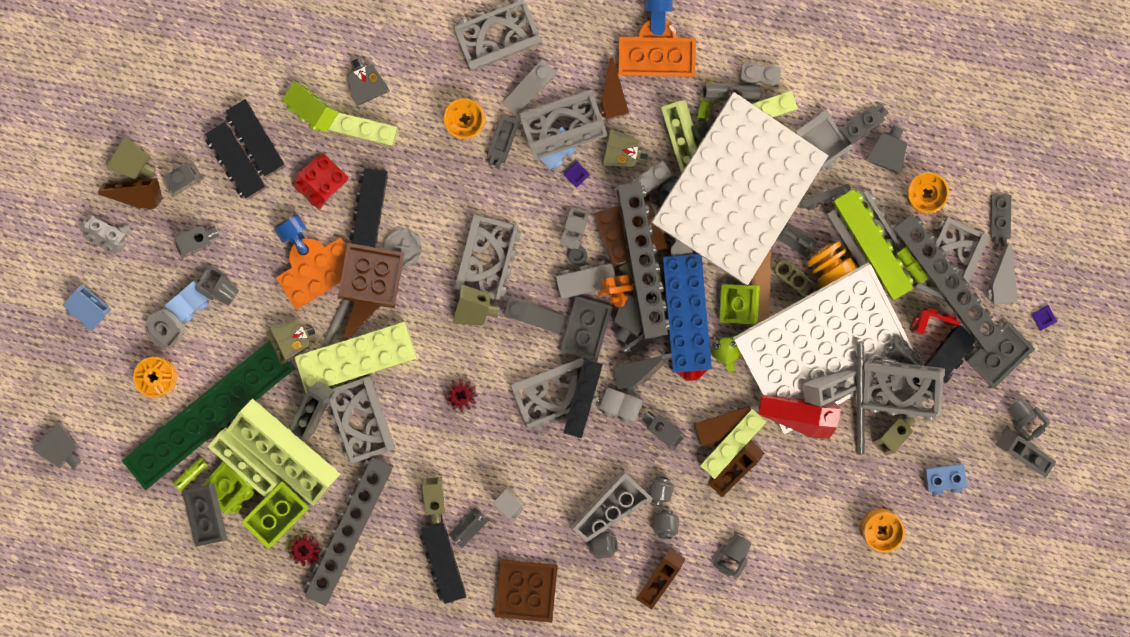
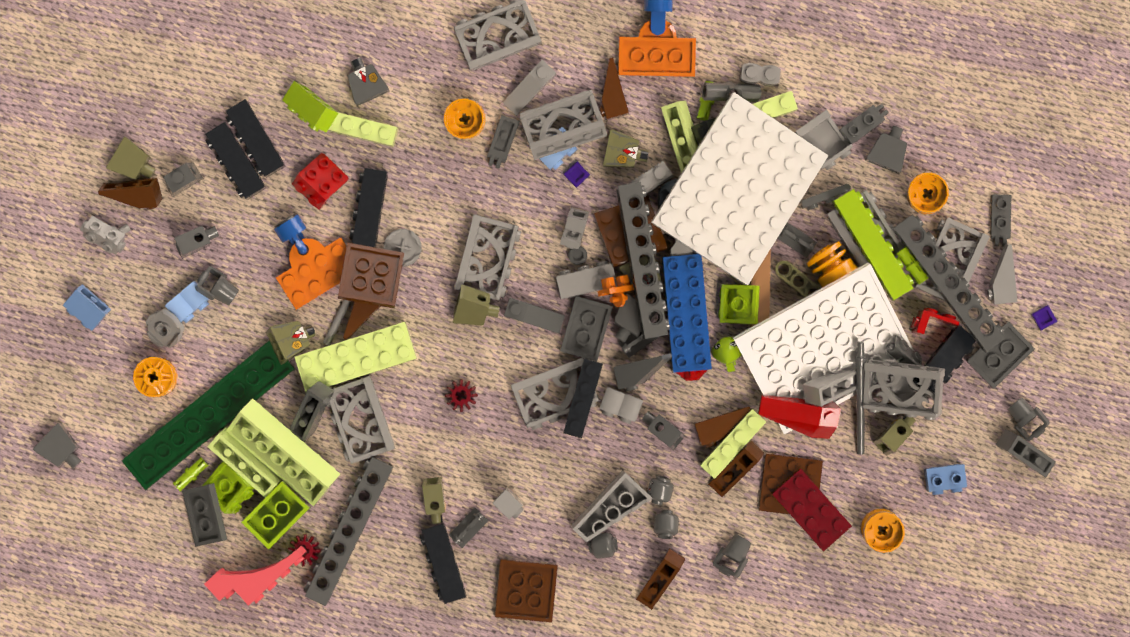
none -> coral arch [204,546,306,606]
none -> reddish brown plate [759,454,823,515]
none -> dark red plate [772,468,852,552]

